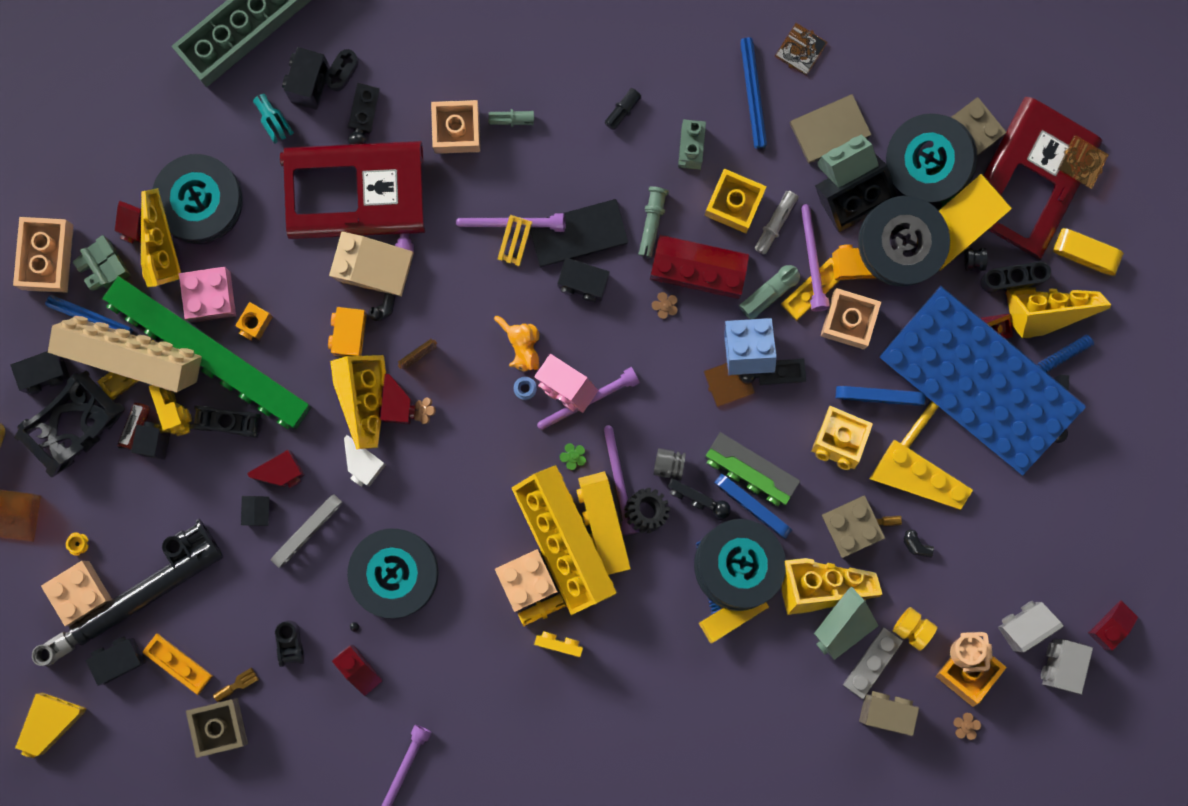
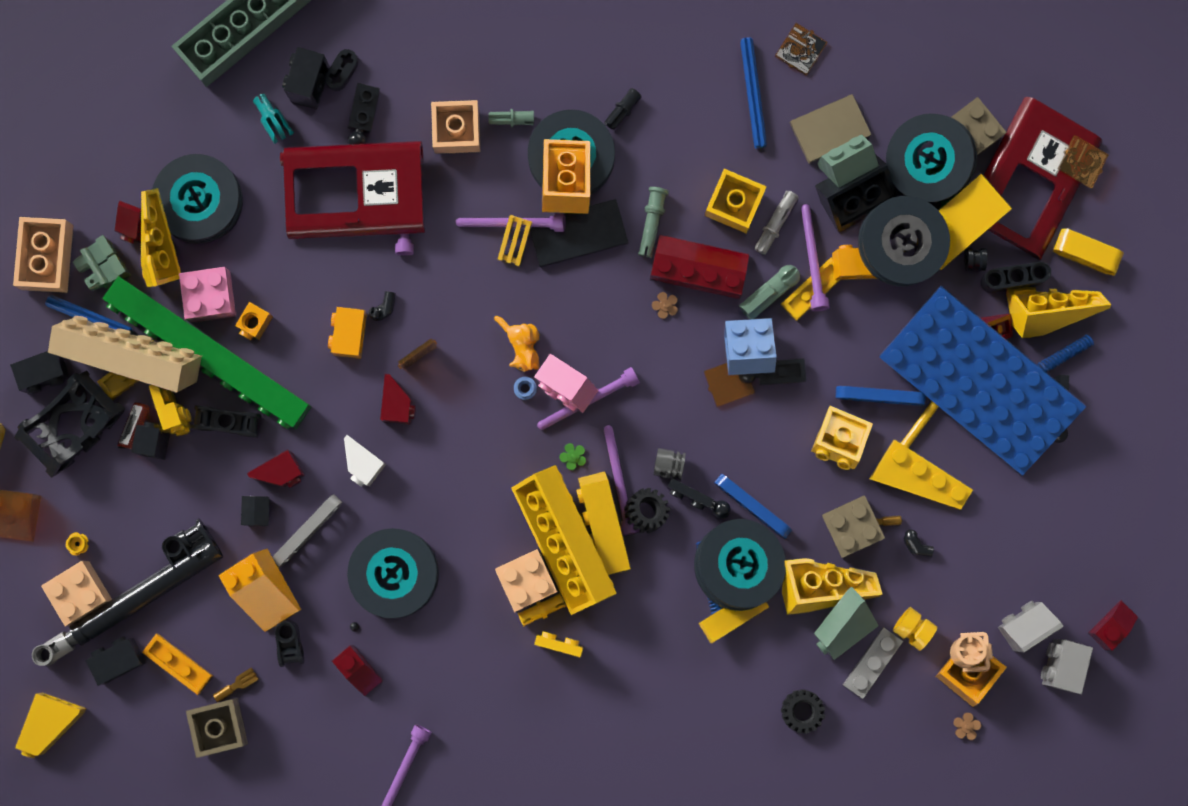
tan slope [329,232,414,296] -> none
yellow wedge [330,355,386,449] -> none
medium nougat plant [415,397,436,424] -> none
black brick [557,258,610,303] -> none
sand green hips [678,119,706,169] -> none
piece [704,432,800,507] -> none
light nougat brick [820,288,881,349] -> none
dark tan brick [859,691,919,736] -> none
none -> light orange slope [218,548,301,632]
none -> black wheel [528,109,615,195]
none -> light orange slope [542,139,590,214]
none -> black tyre [781,689,825,733]

